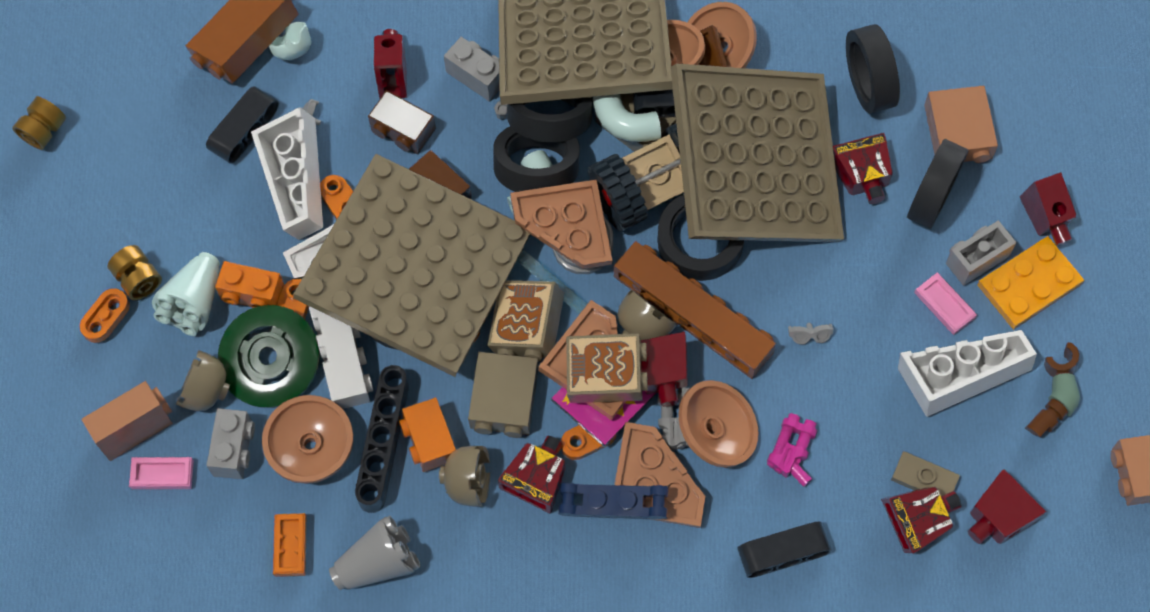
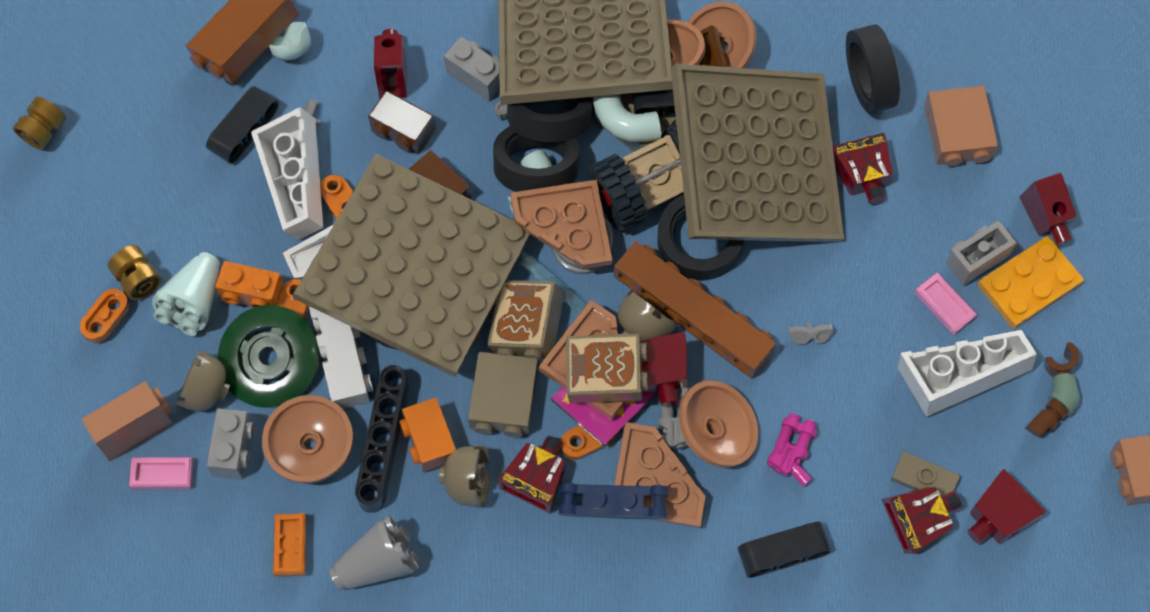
black tyre [907,139,969,229] -> none

